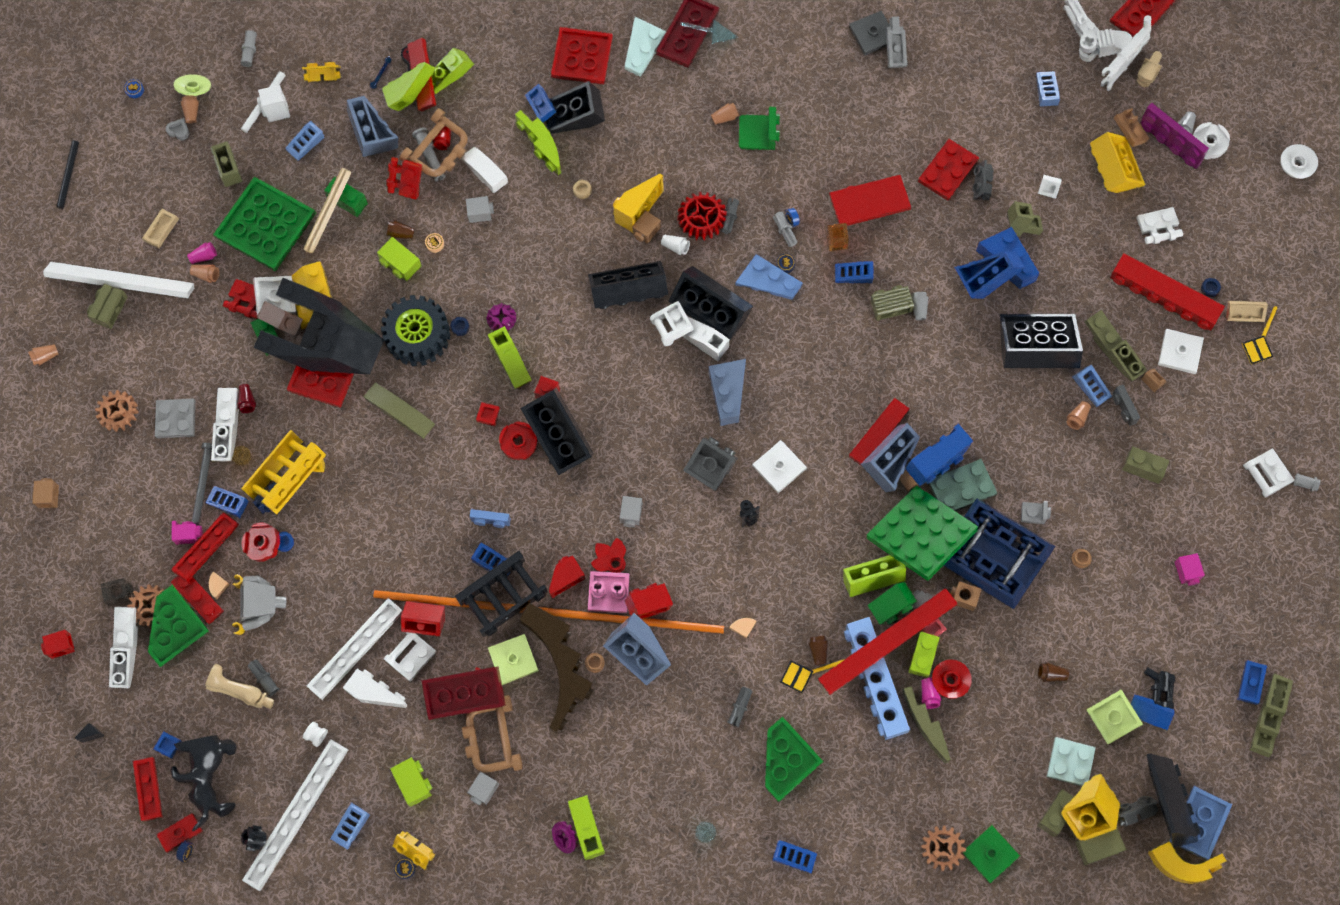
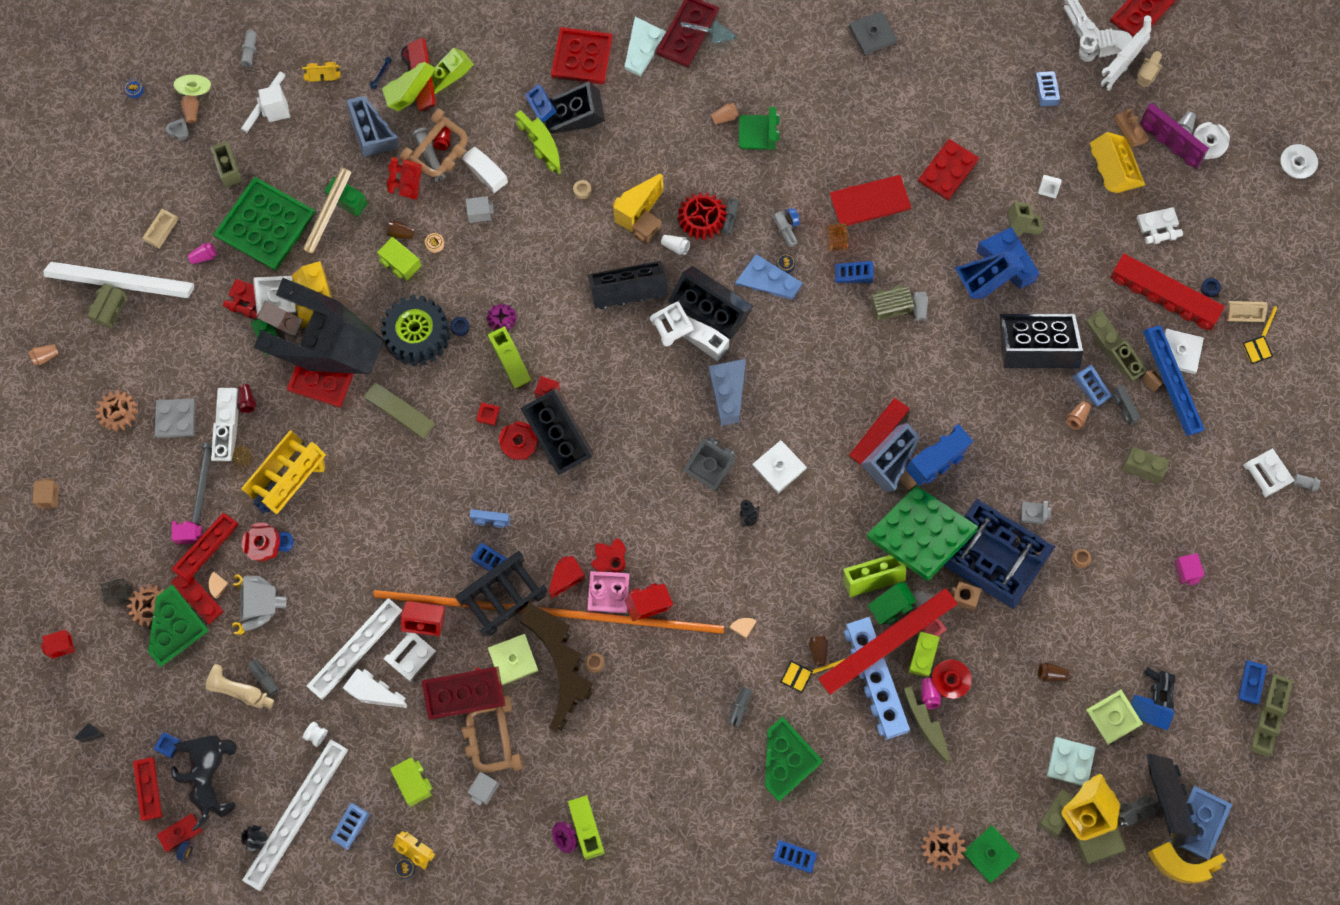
black bar [56,140,79,209] -> none
white slope [109,607,138,688] -> none
nougat cone [190,264,219,283] -> none
blue slope [205,486,249,518] -> none
medium blue slope [285,121,325,161] -> none
sand blue slope [603,613,671,686] -> none
light grey brick [620,496,643,527] -> none
clear light blue tile [696,822,716,843] -> none
light grey hinge [886,17,907,68] -> none
sand green plate [929,459,997,511] -> none
dark grey hinge [972,160,994,200] -> none
none -> blue plate [1143,325,1205,436]

